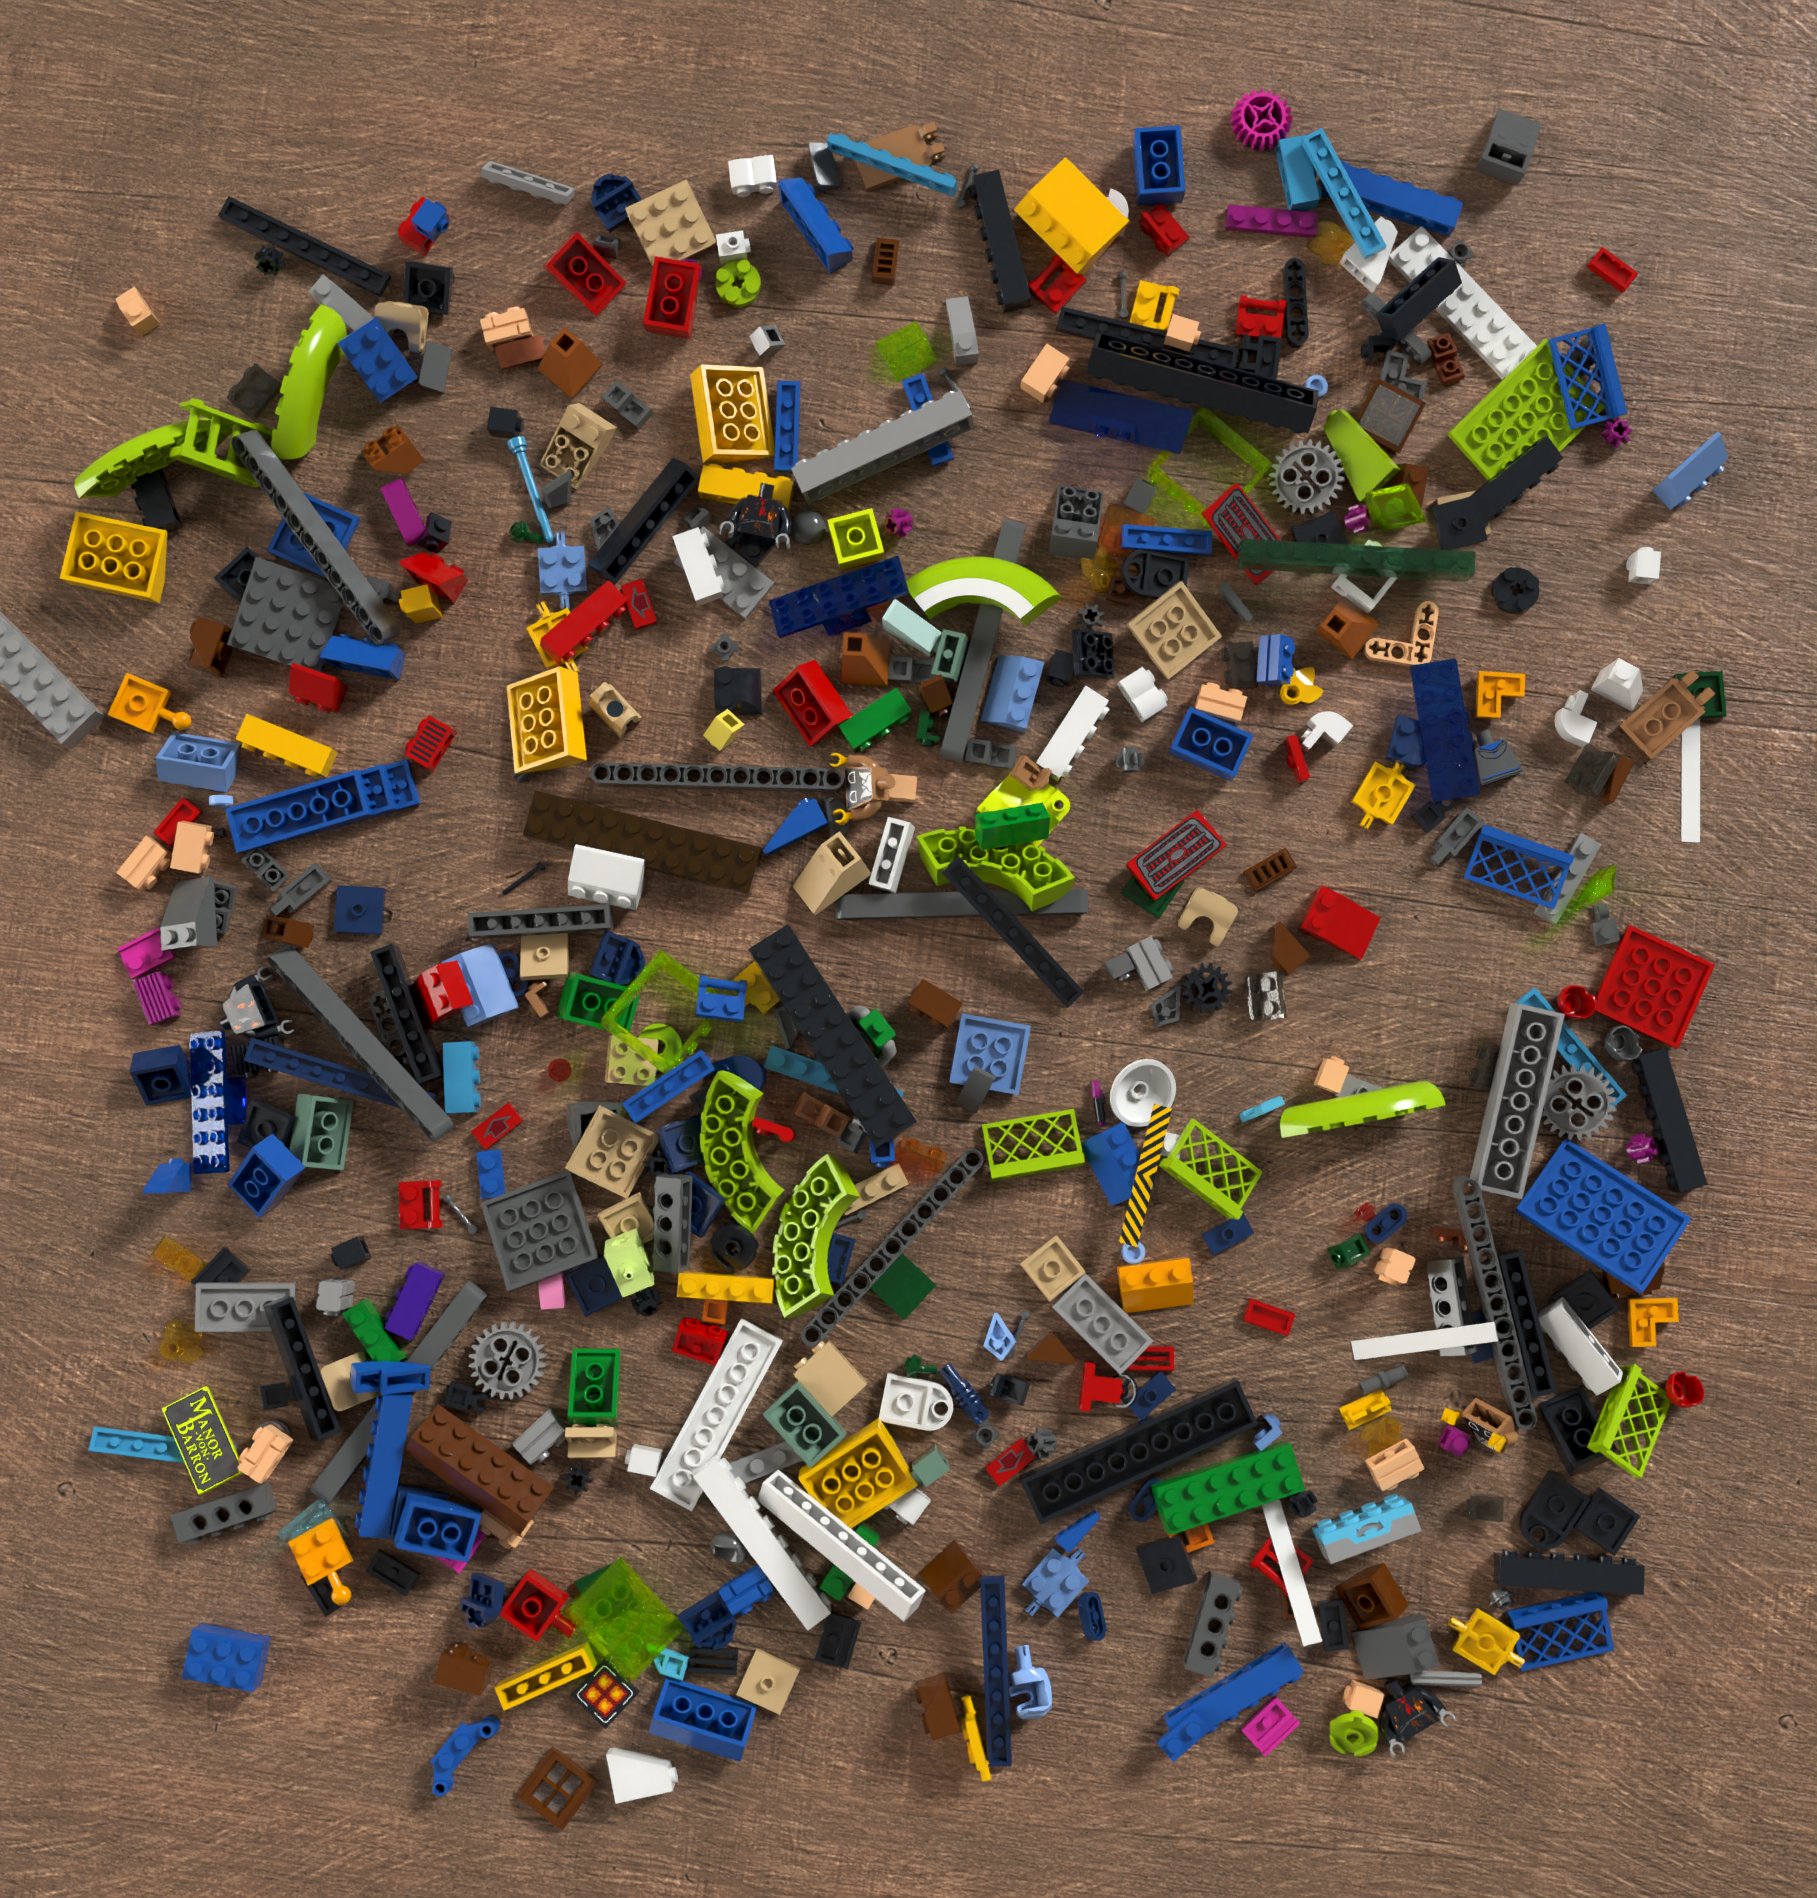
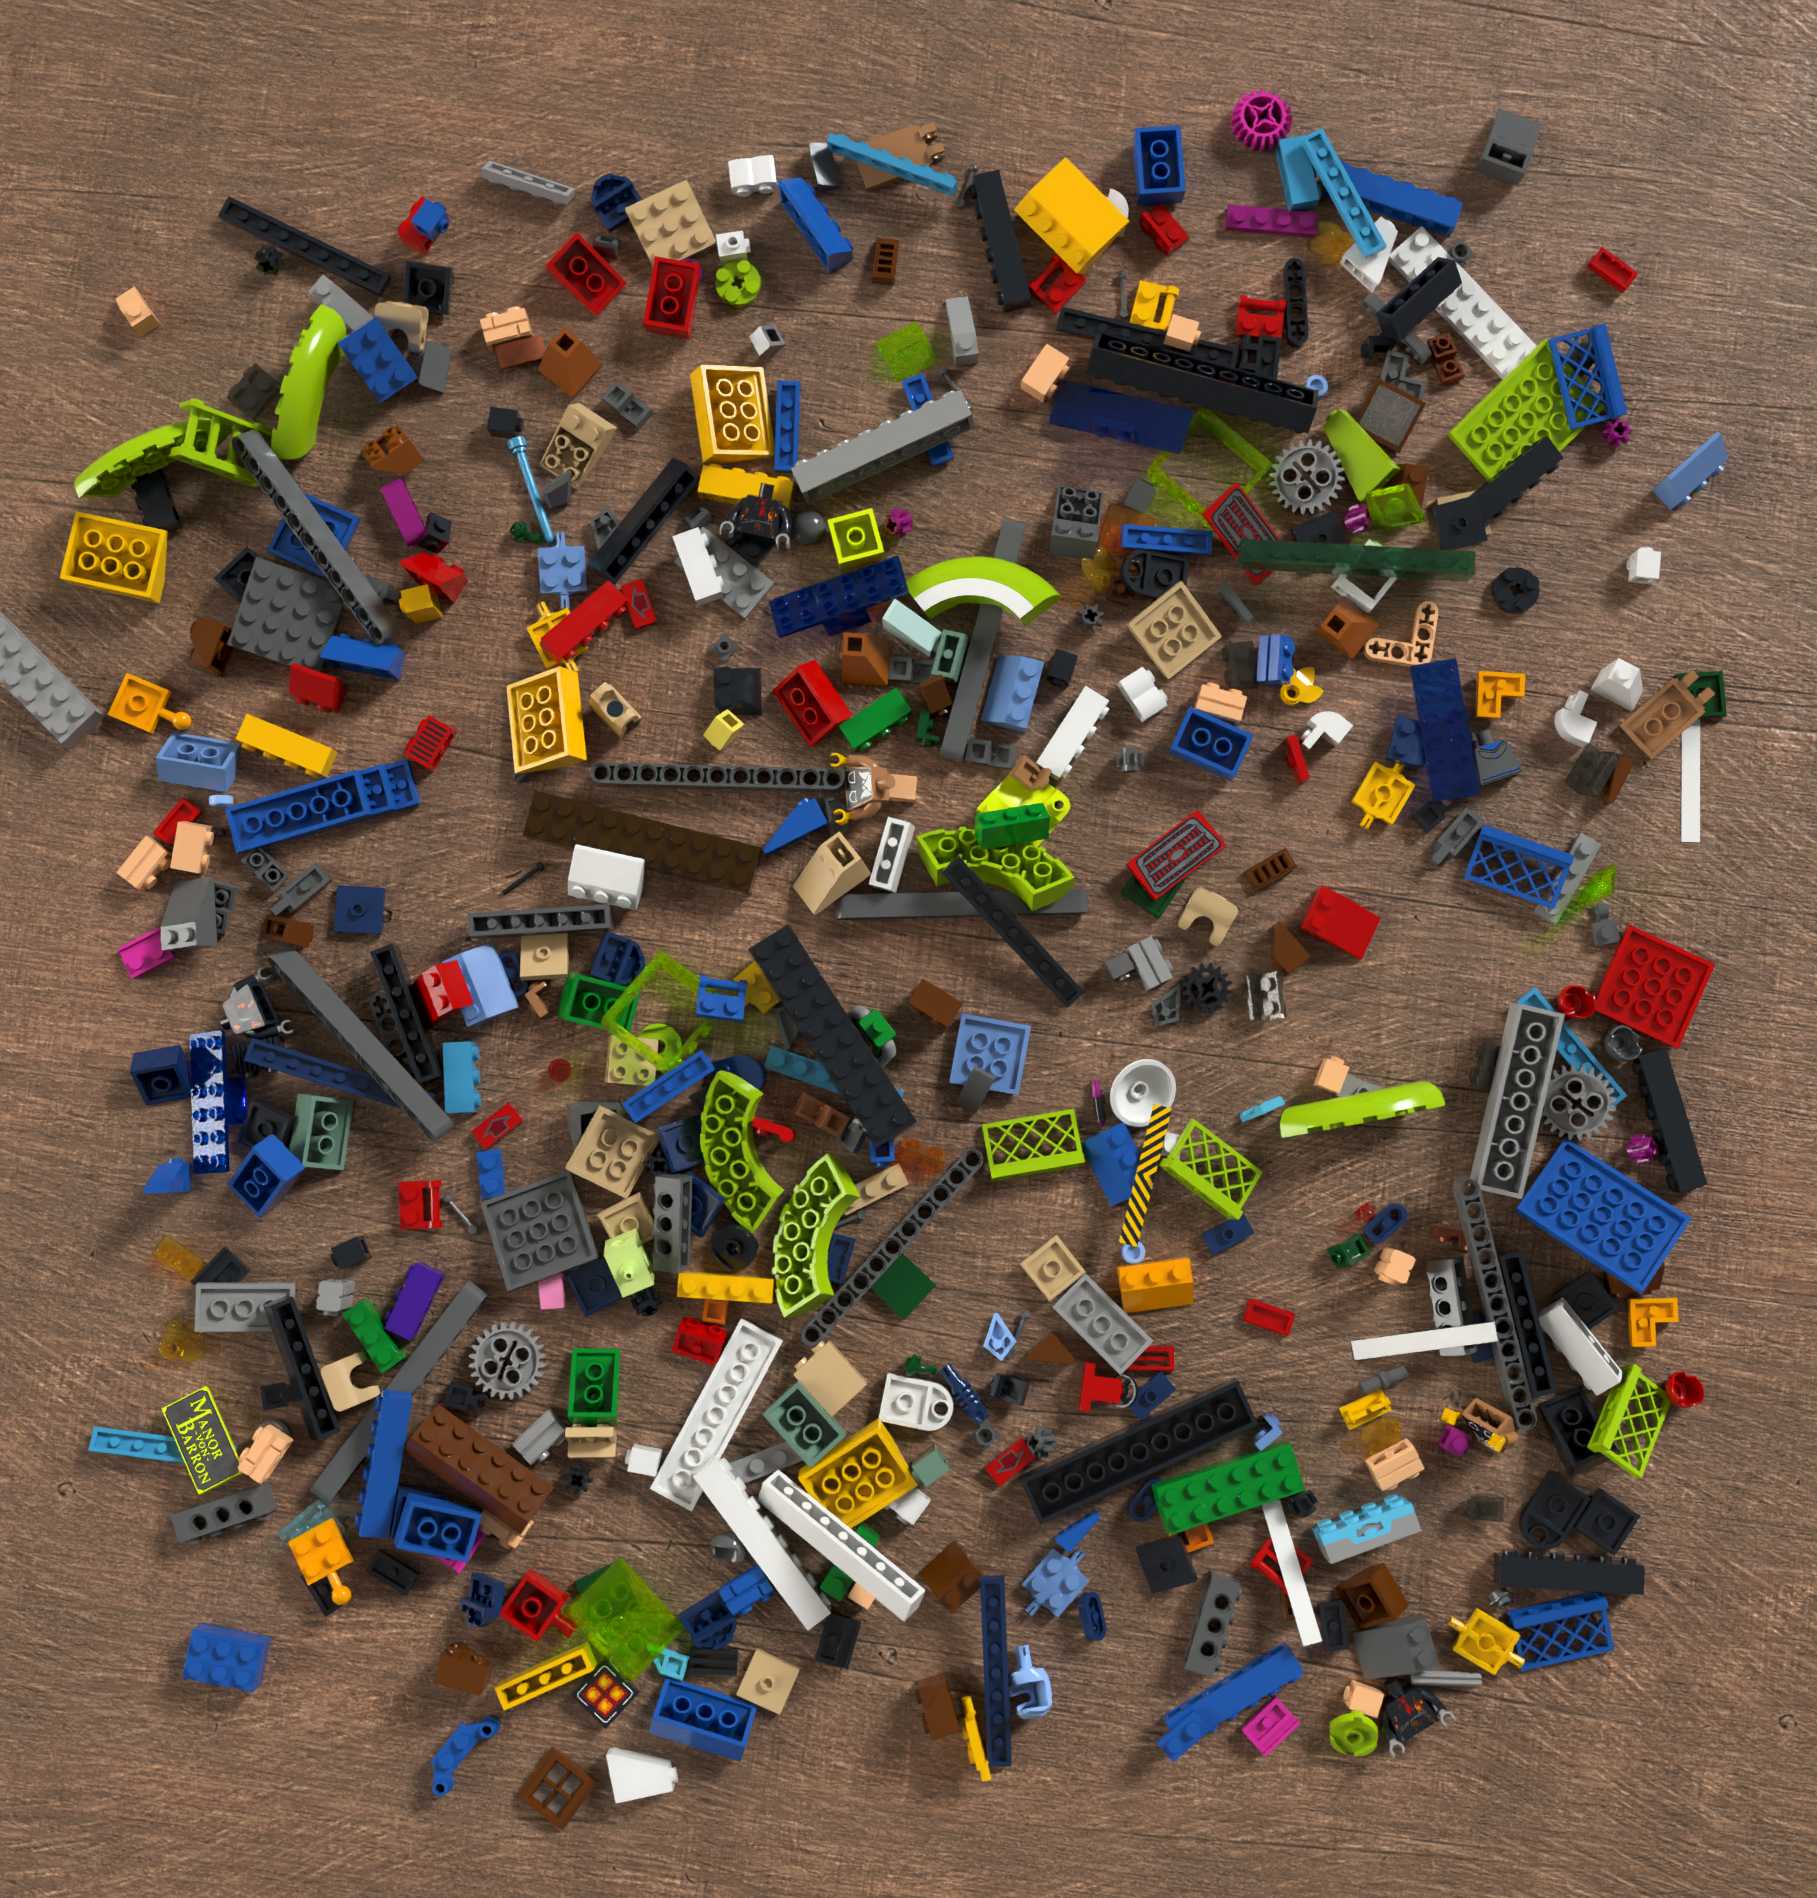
magenta brick [133,971,182,1026] -> none
blue slope [350,1361,431,1395] -> none
black tile [1072,628,1114,680] -> none

